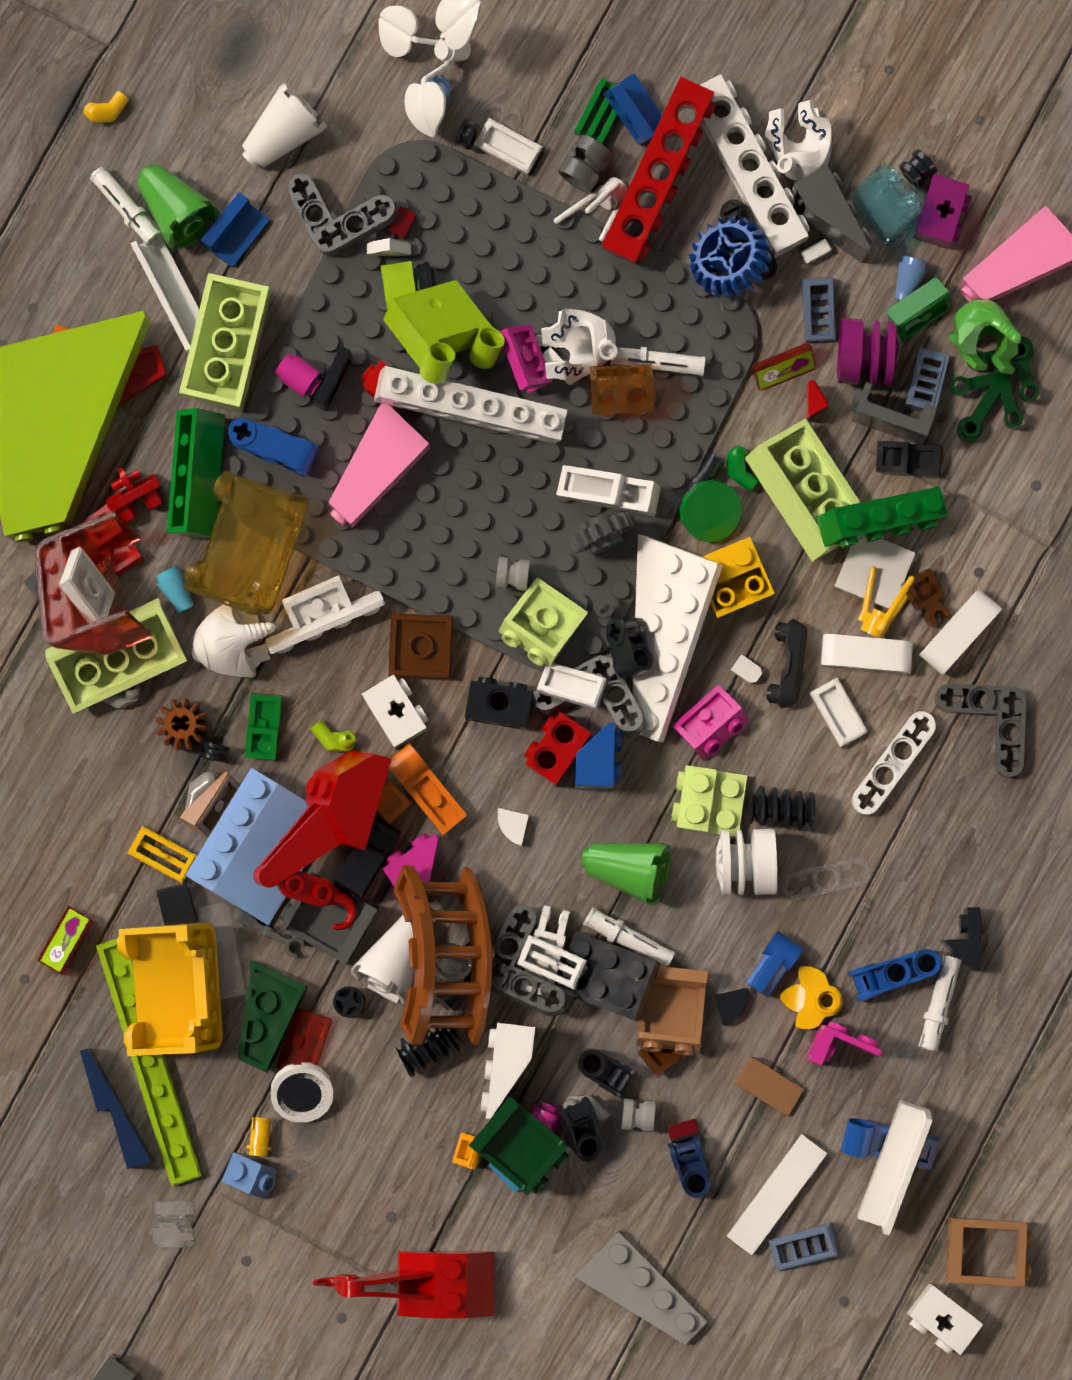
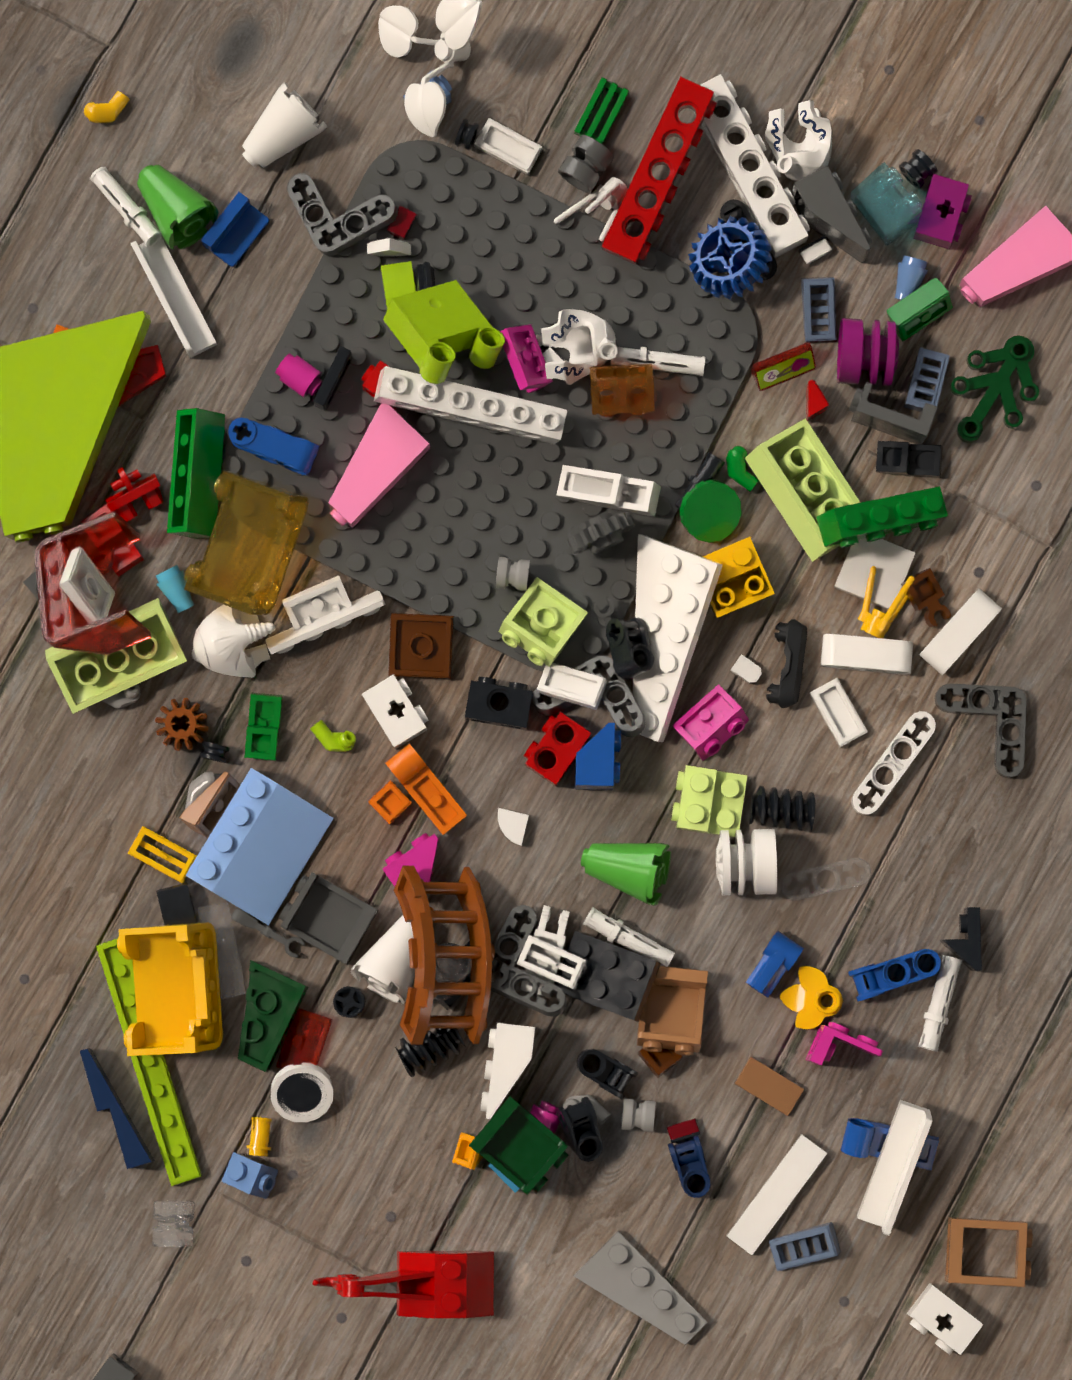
slope [37,906,95,976] -> none
yellowish green slope [179,273,272,413] -> none
red slope [253,750,392,931] -> none
black piece [333,817,401,903] -> none
blue panel [604,74,662,145] -> none
black tile [715,988,747,1026] -> none
bright green piece [949,298,1022,374] -> none

